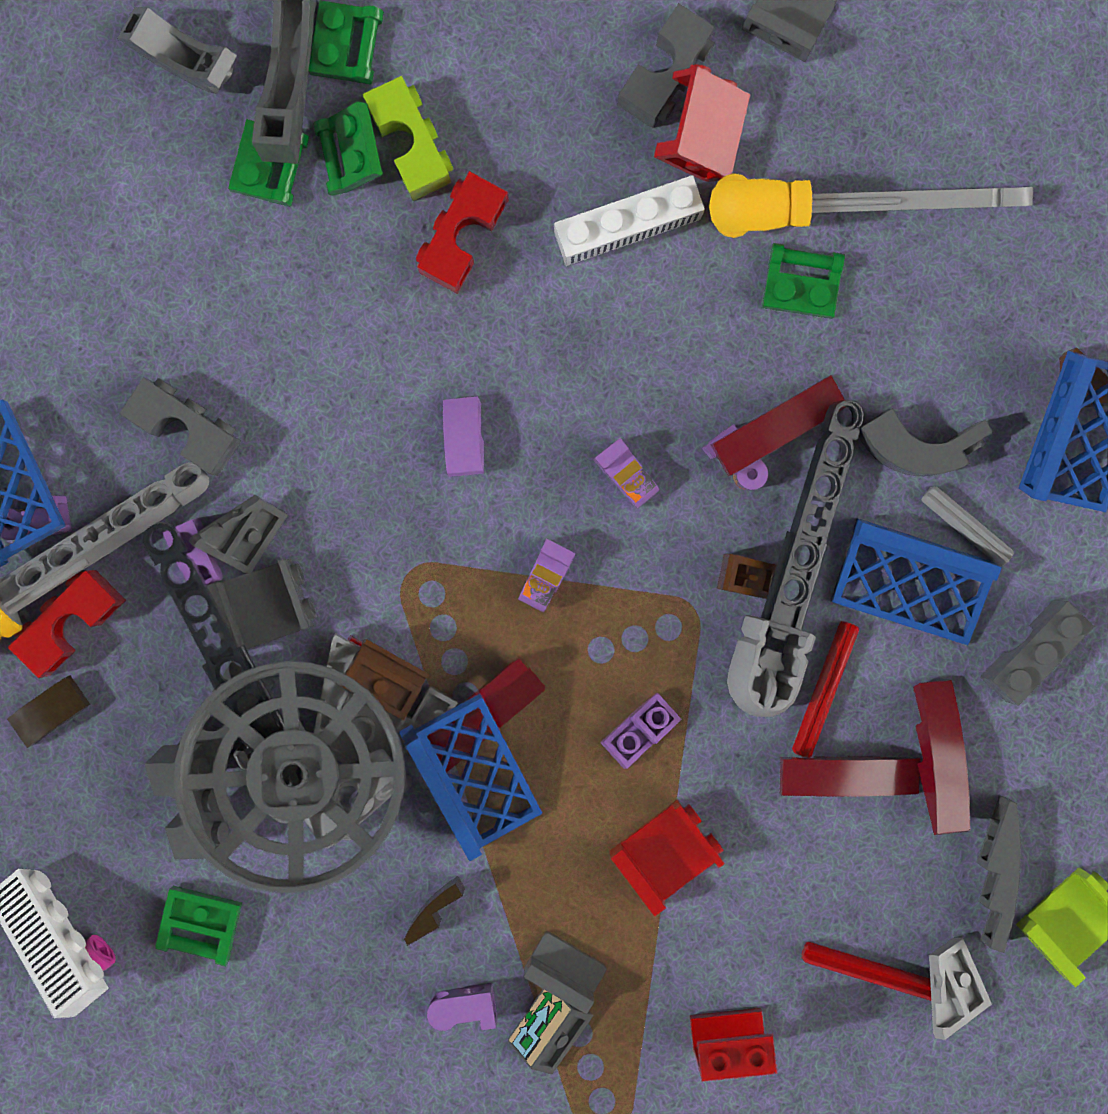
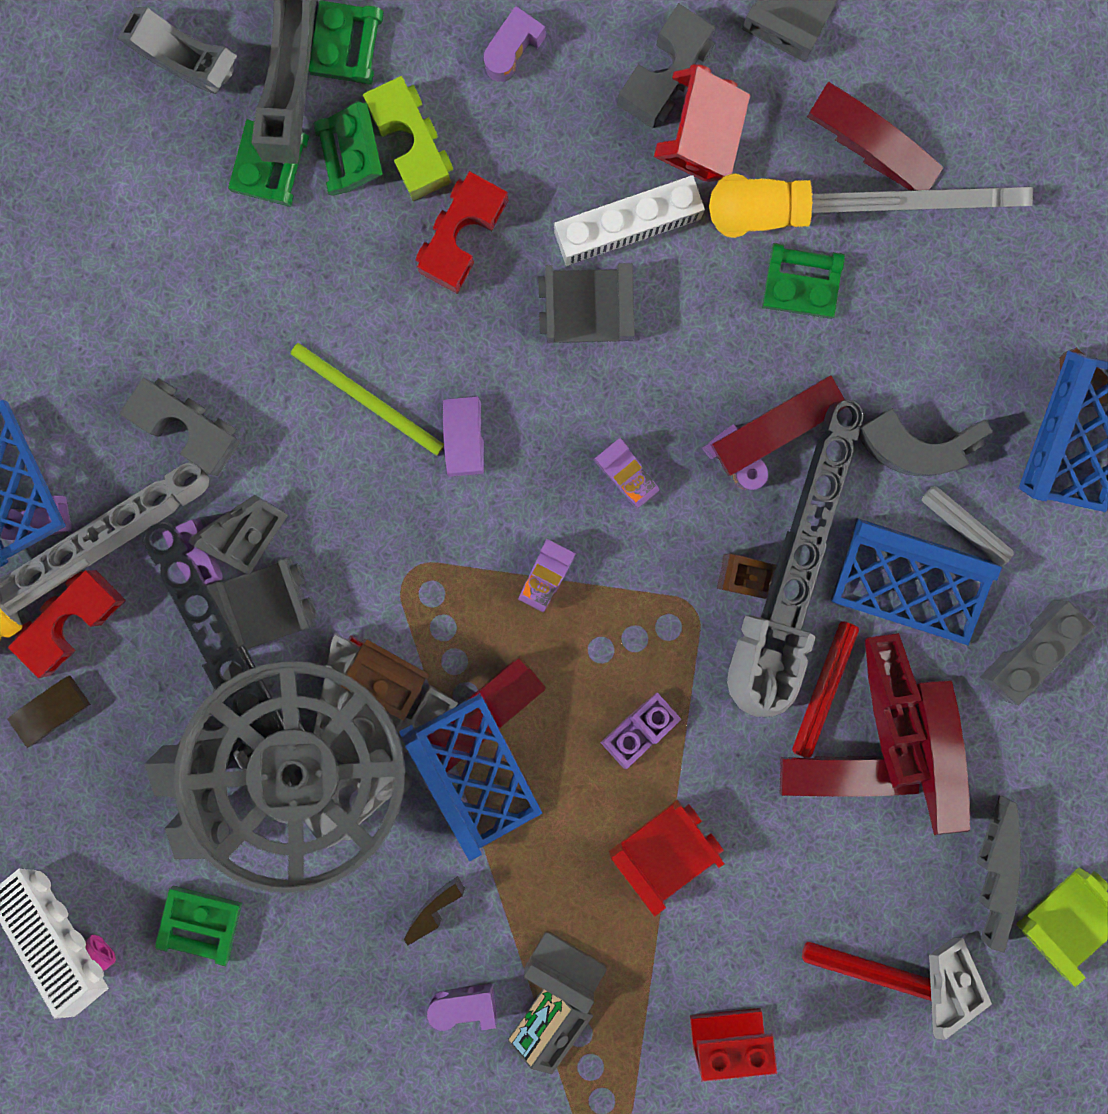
none -> lime piece [290,343,444,456]
none -> medium lavender leg [484,6,546,82]
none -> dark grey panel [538,263,635,343]
none -> dark red slope [807,81,943,191]
none -> dark red slope [865,633,931,788]

